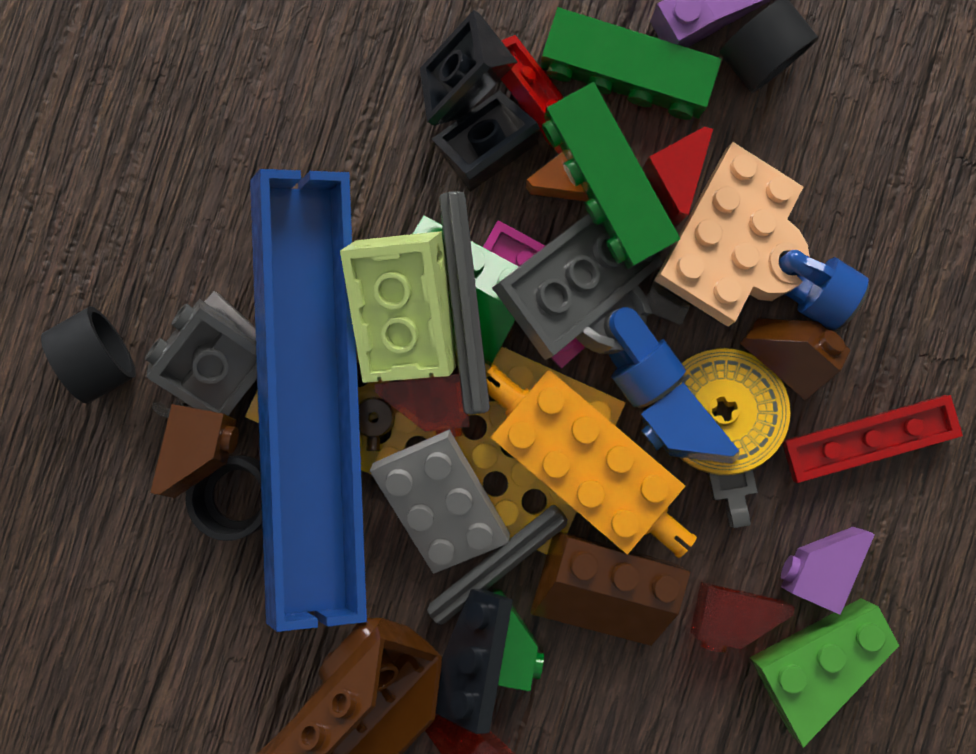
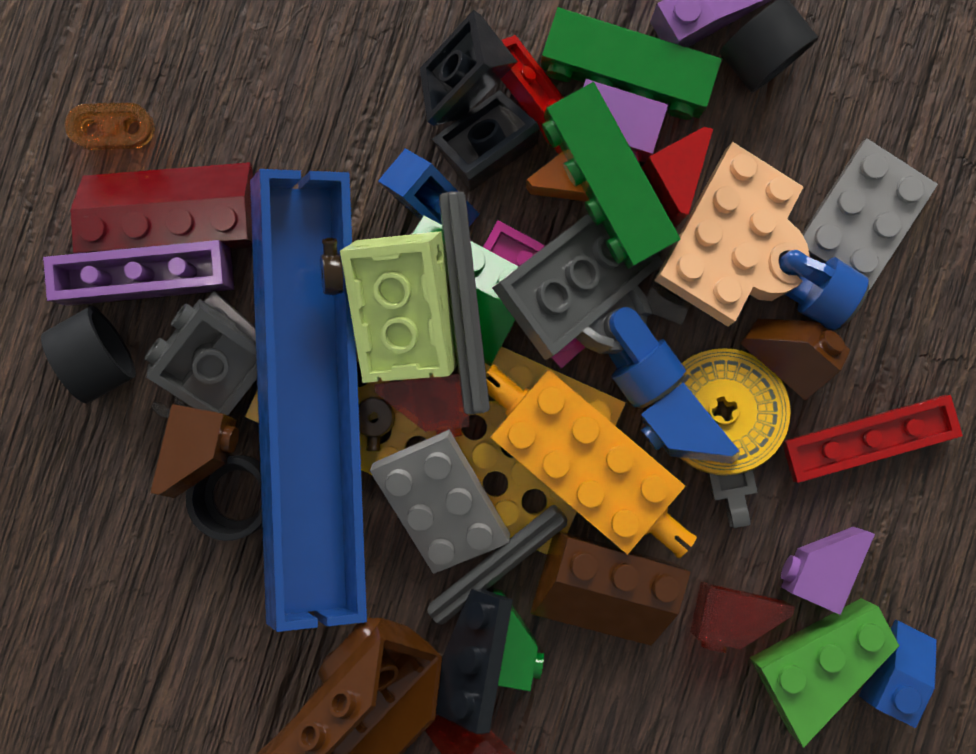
none -> medium lavender brick [43,240,234,306]
none -> clear orange plate [65,103,155,150]
none -> dark red slope [70,162,253,254]
none -> dark brown piece [320,238,343,296]
none -> blue slope [378,148,480,227]
none -> medium lavender slope [583,79,668,163]
none -> light grey plate [802,138,938,290]
none -> blue slope [859,619,937,728]

